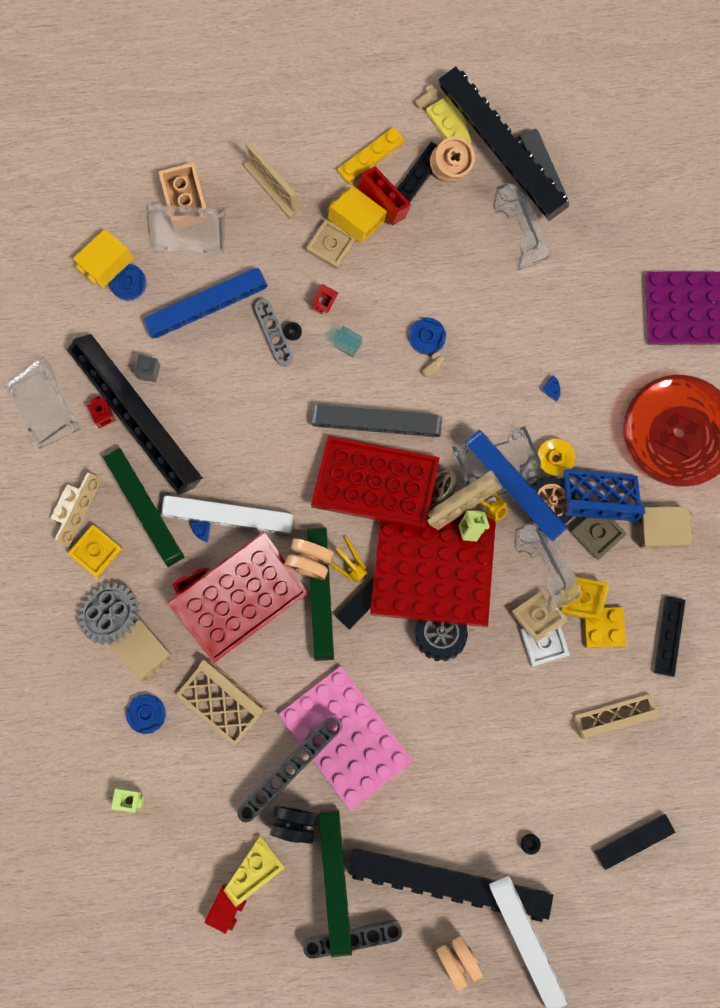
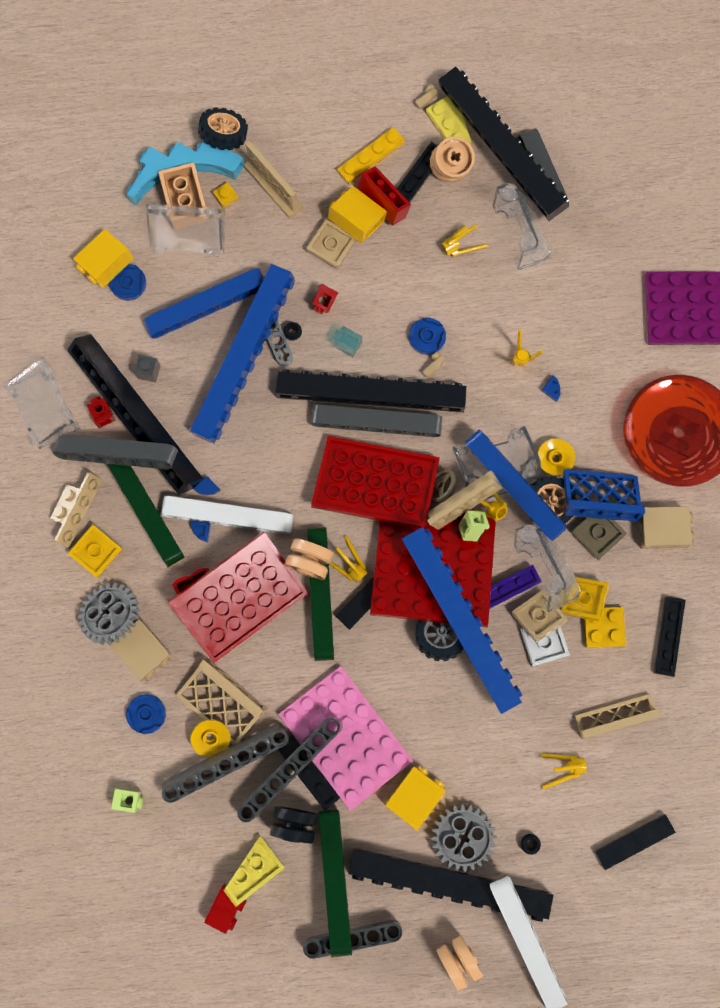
none -> dark grey beam [53,435,178,470]
none -> medium azure arch [127,141,244,205]
none -> dark grey beam [162,724,288,803]
none -> blue brick [190,264,295,444]
none -> yellow dish [191,720,231,758]
none -> blue tile [194,476,221,495]
none -> black wheel [198,107,248,151]
none -> yellow plate [213,182,239,208]
none -> black brick [276,369,467,413]
none -> black tile [277,735,340,811]
none -> yellow brick [385,766,446,831]
none -> blue brick [402,527,523,714]
none -> light grey gear [431,804,497,872]
none -> yellow plant [441,224,488,257]
none -> dark purple plate [490,565,542,609]
none -> yellow plant [513,329,544,367]
none -> yellow plant [541,754,587,789]

